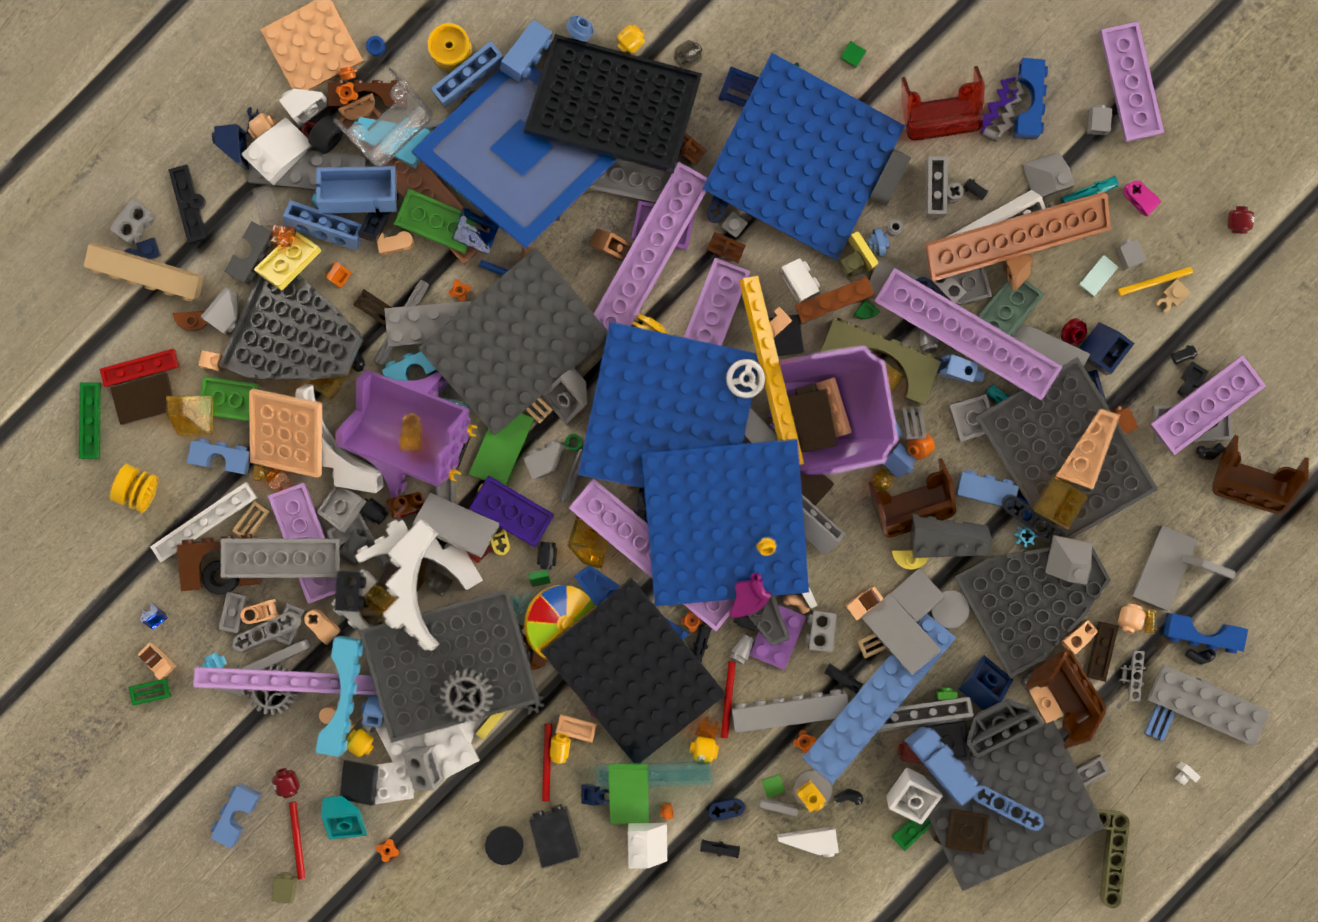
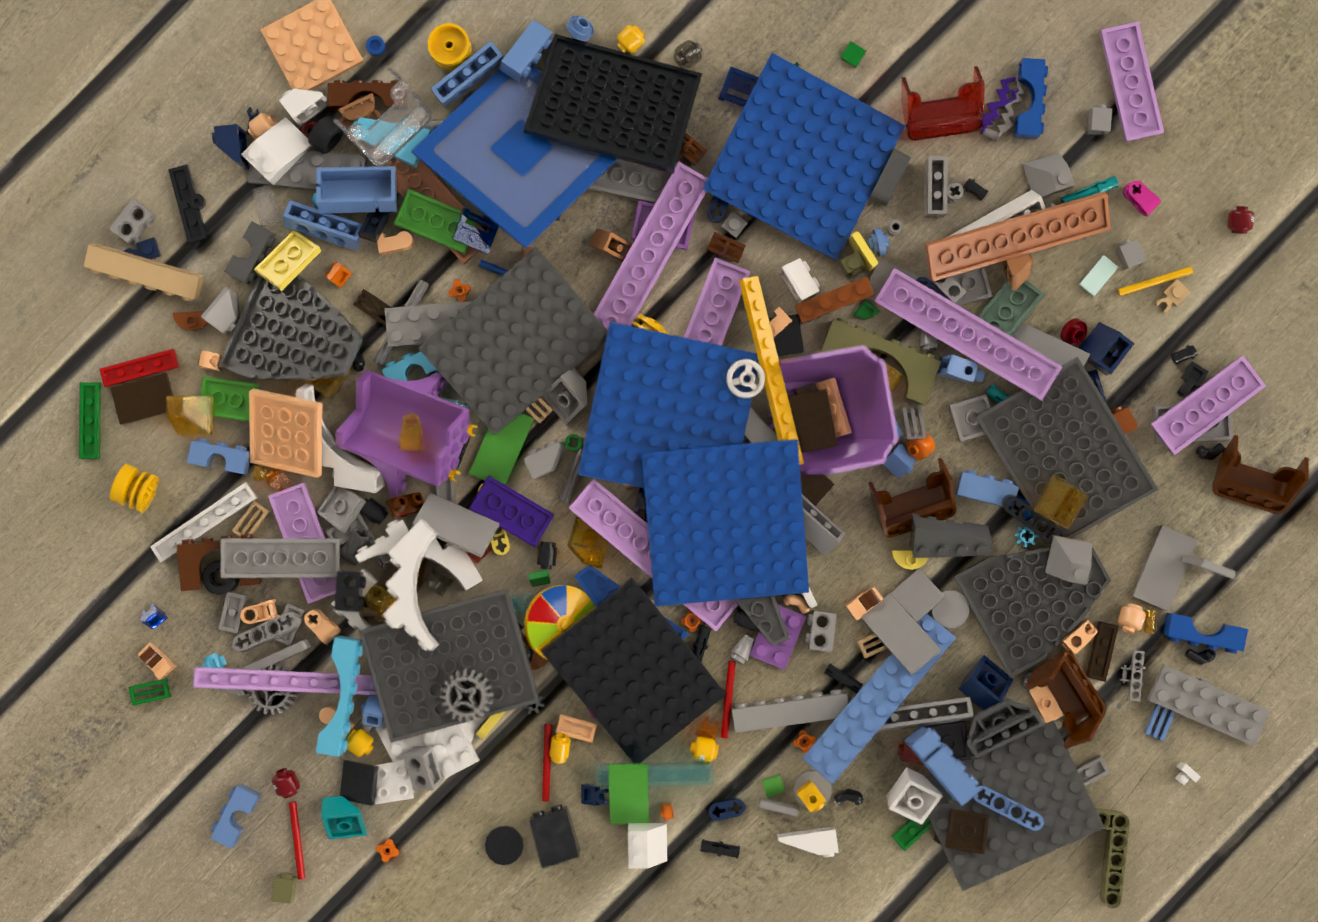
clear orange tile [271,225,296,247] -> none
orange plate [336,66,358,80] -> none
orange plate [336,82,358,105] -> none
magenta arm [730,573,771,618] -> none
yellow plate [756,538,776,556] -> none
clear yellow plate [872,468,893,491] -> none
bright green plate [935,687,957,700] -> none
light nougat wing [1056,409,1120,489] -> none

